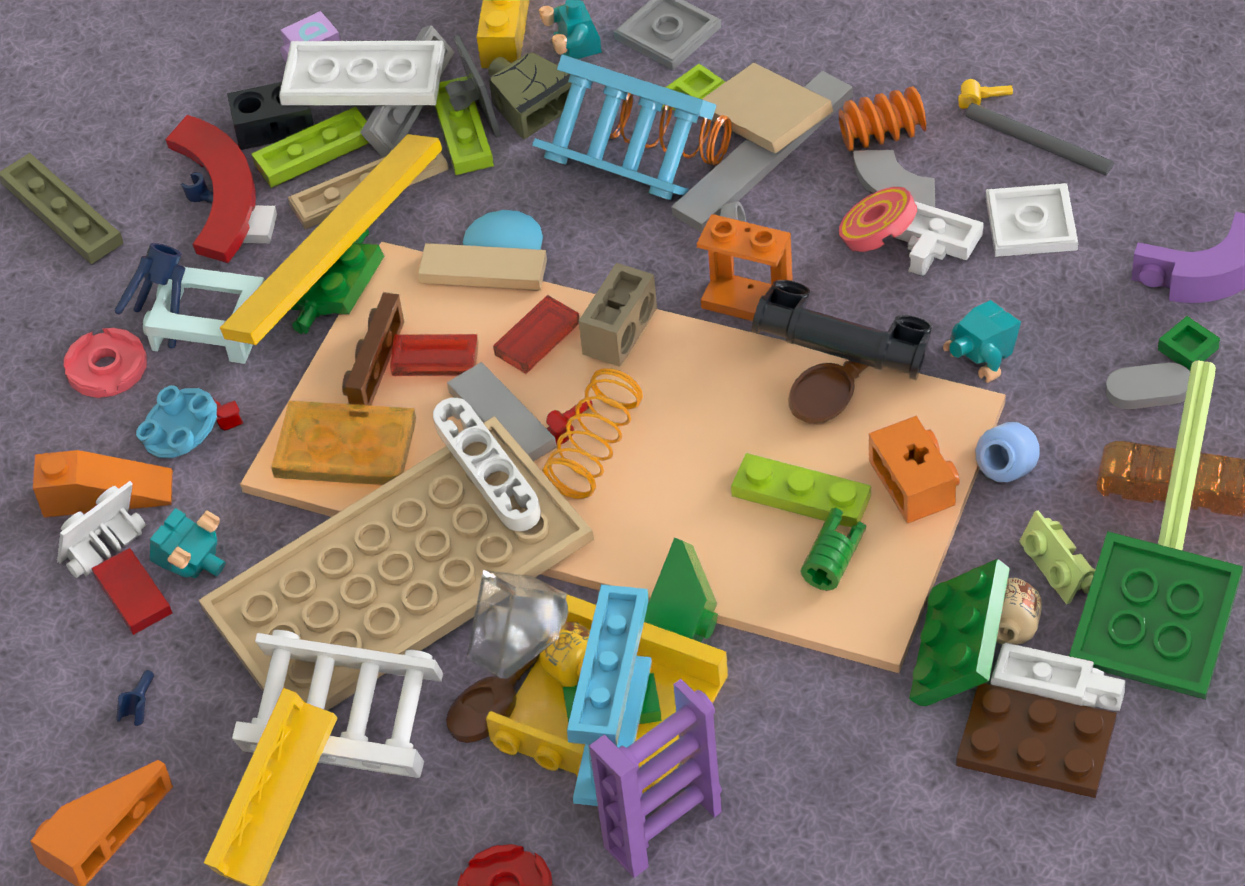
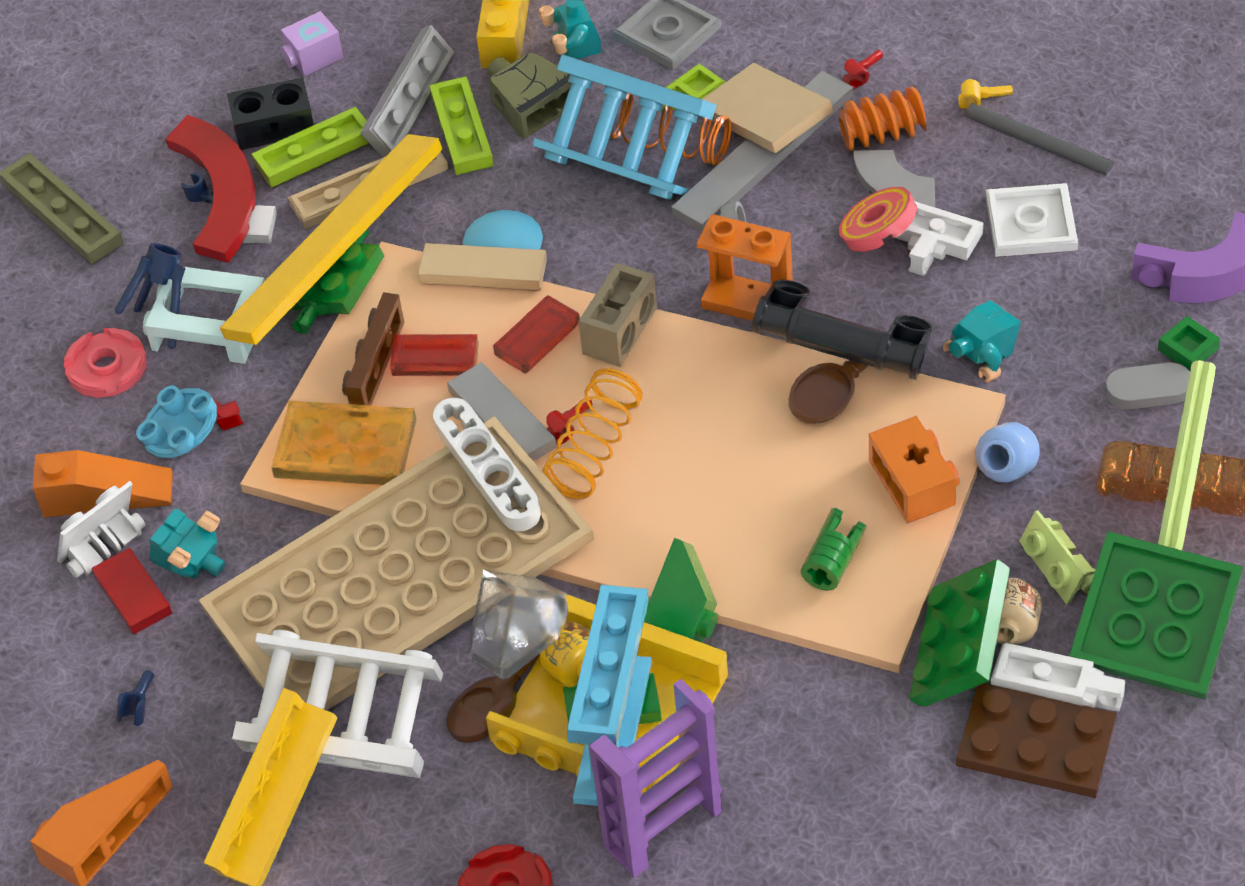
white tile [279,41,445,105] -> none
dark grey piece [445,35,501,137] -> none
lime plate [731,453,871,528] -> none
none -> red hand [842,50,883,90]

